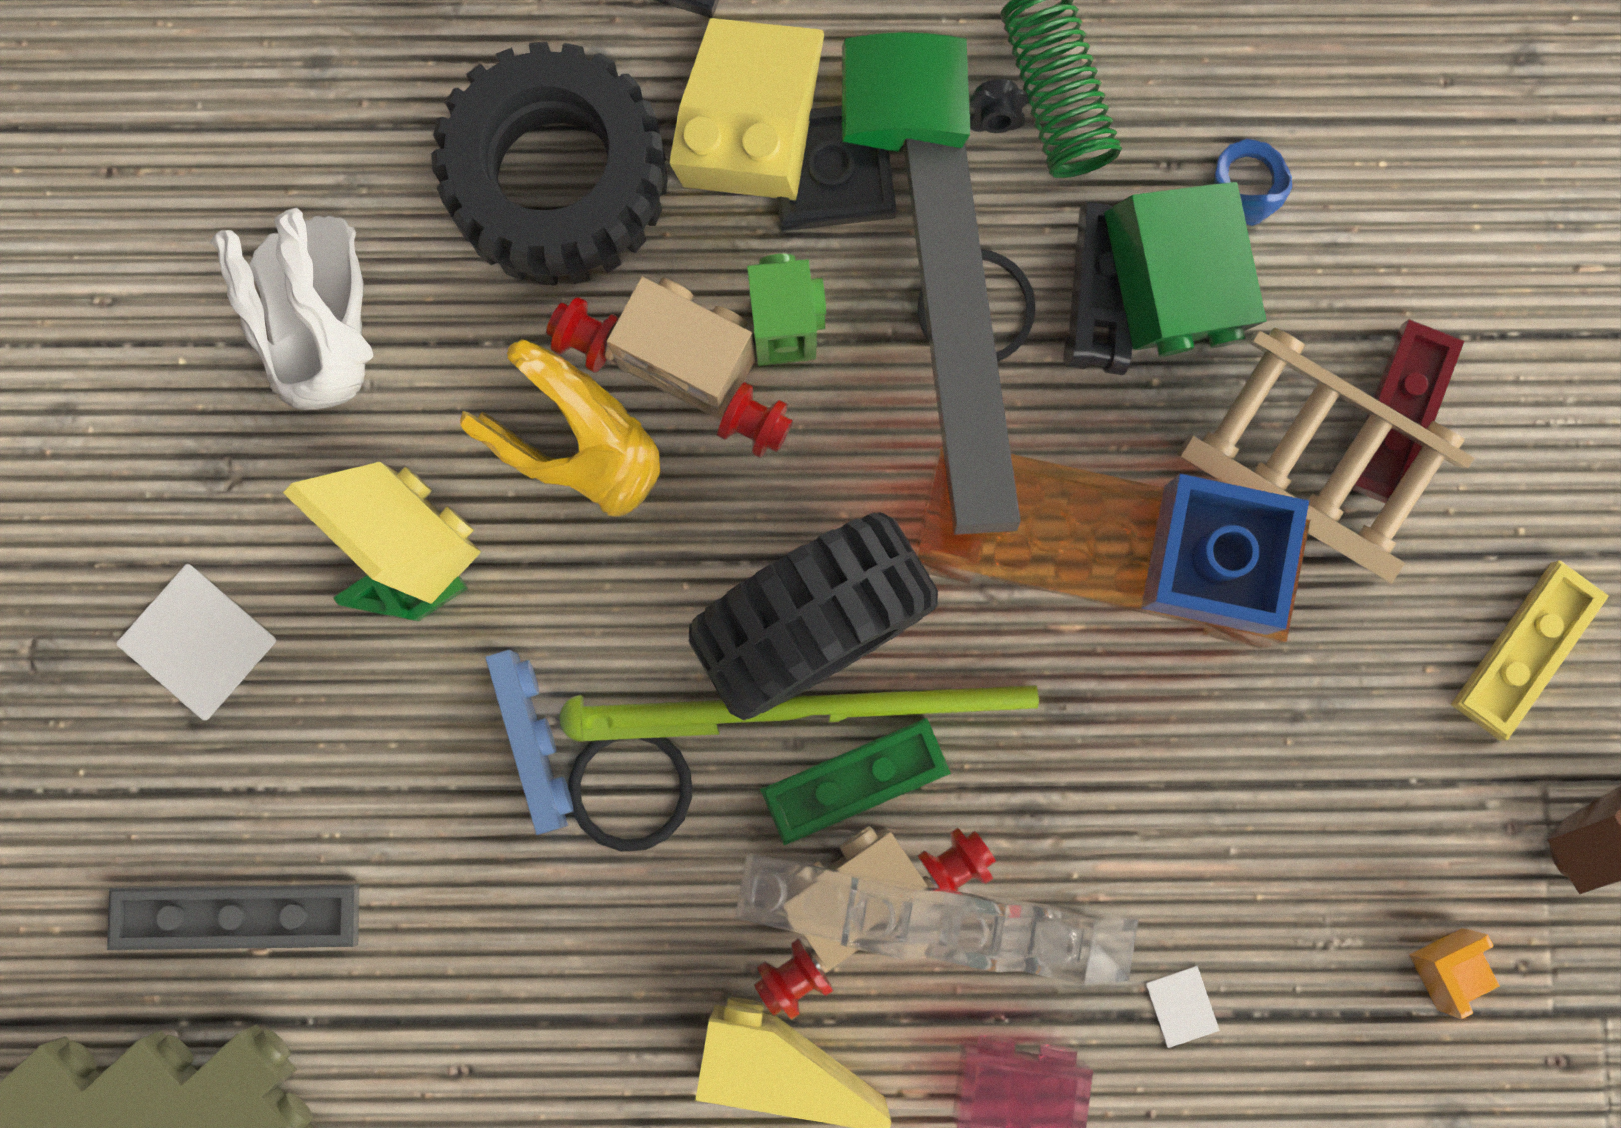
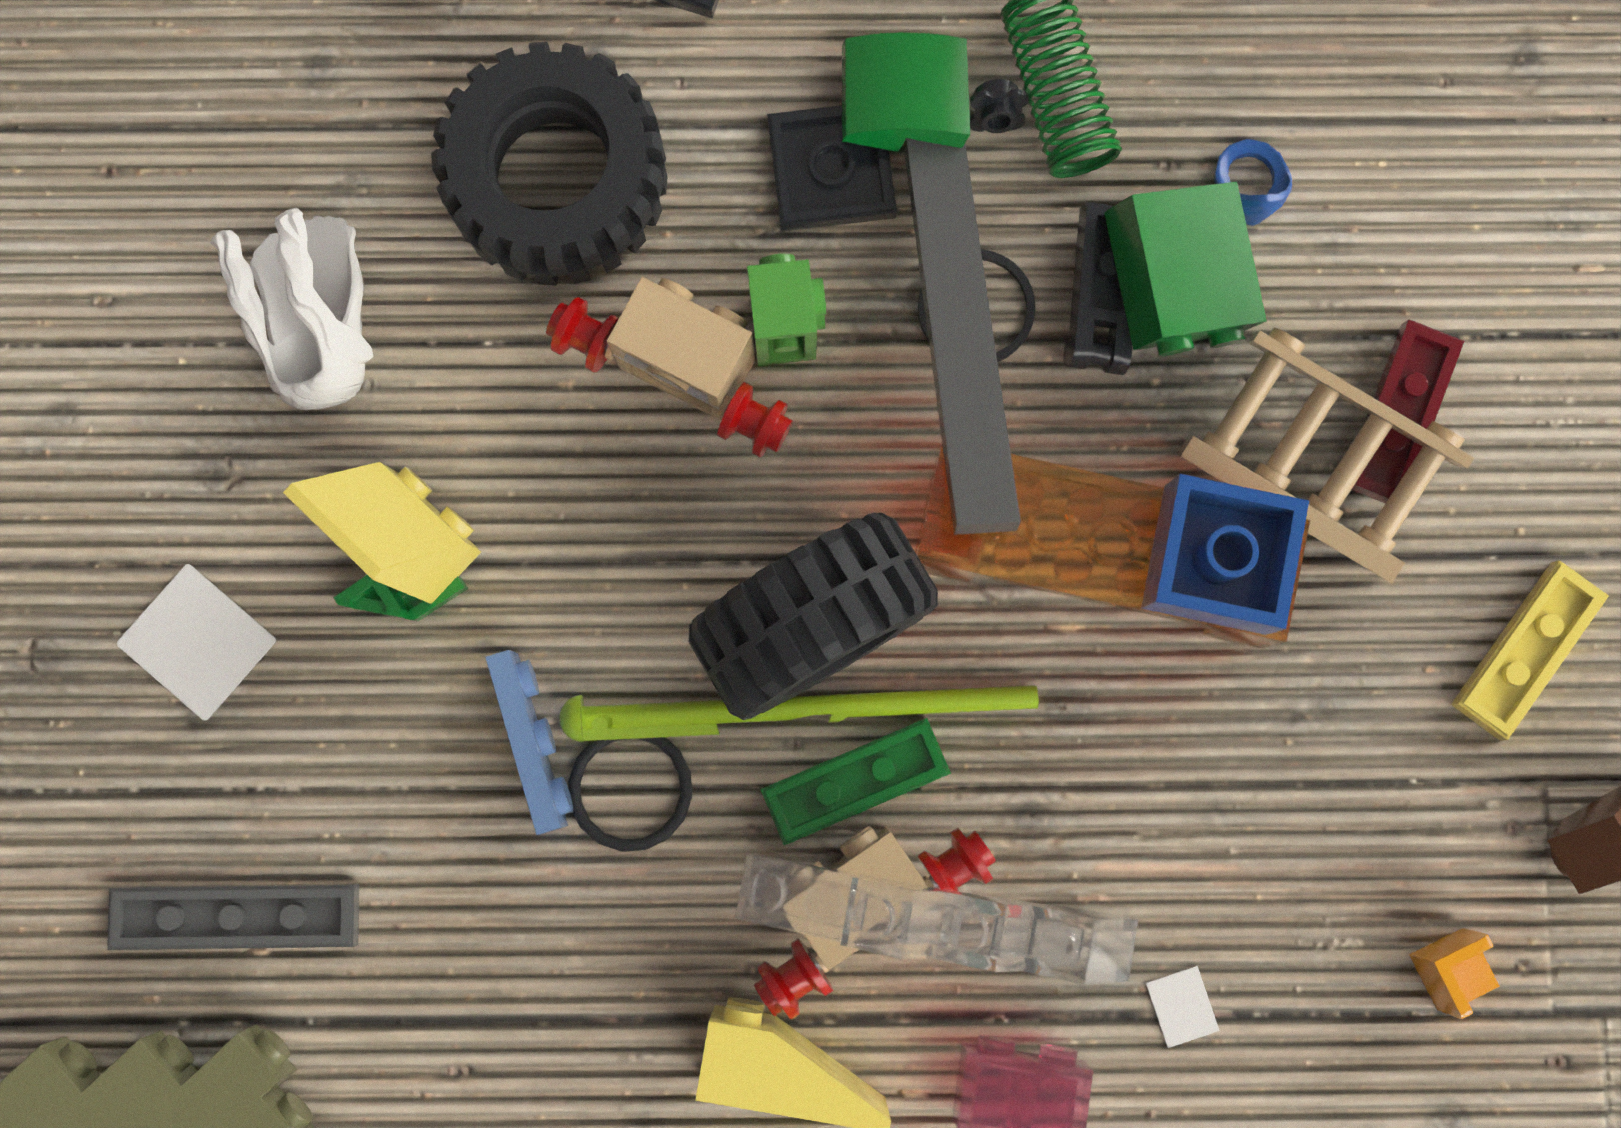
yellow hair [460,339,661,516] -> none
light yellow slope [669,18,824,201] -> none

